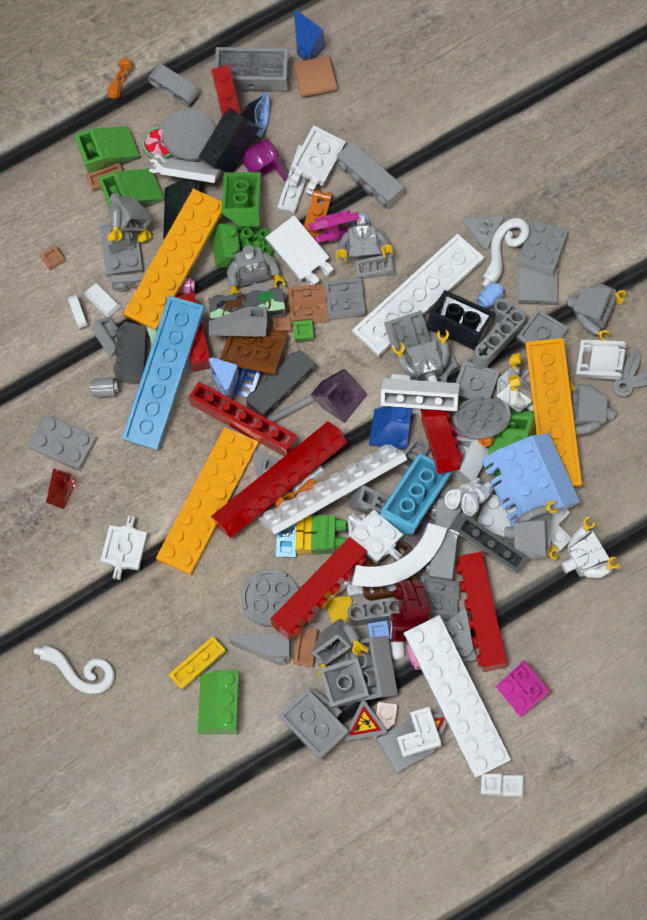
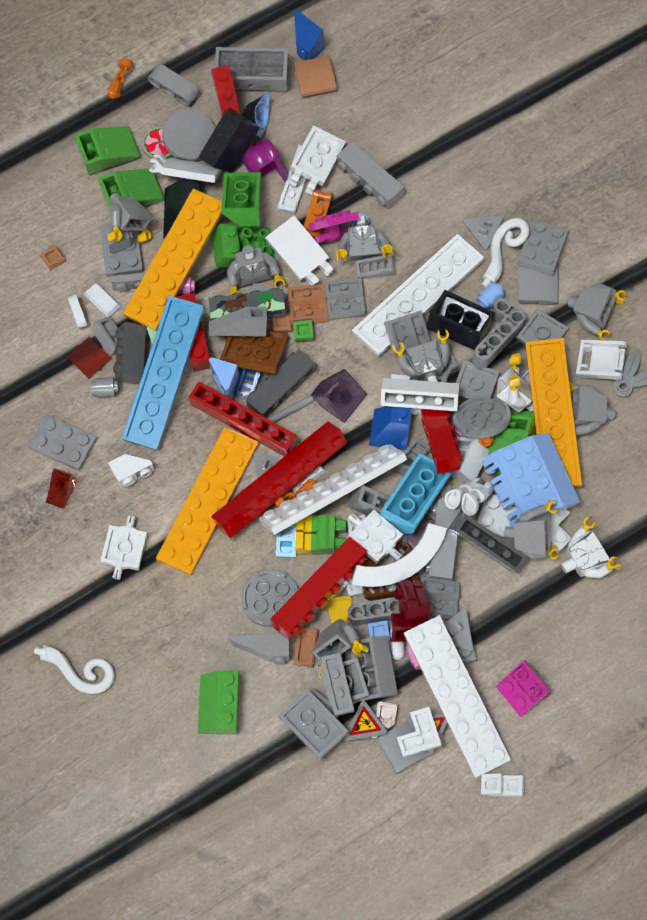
nougat tile [85,163,123,191] -> none
yellow plate [168,636,226,691] -> none
red brick [455,551,507,672] -> none
none -> clear red piece [67,337,112,379]
none -> white slope [108,454,154,488]
none -> light grey plate [321,653,354,716]

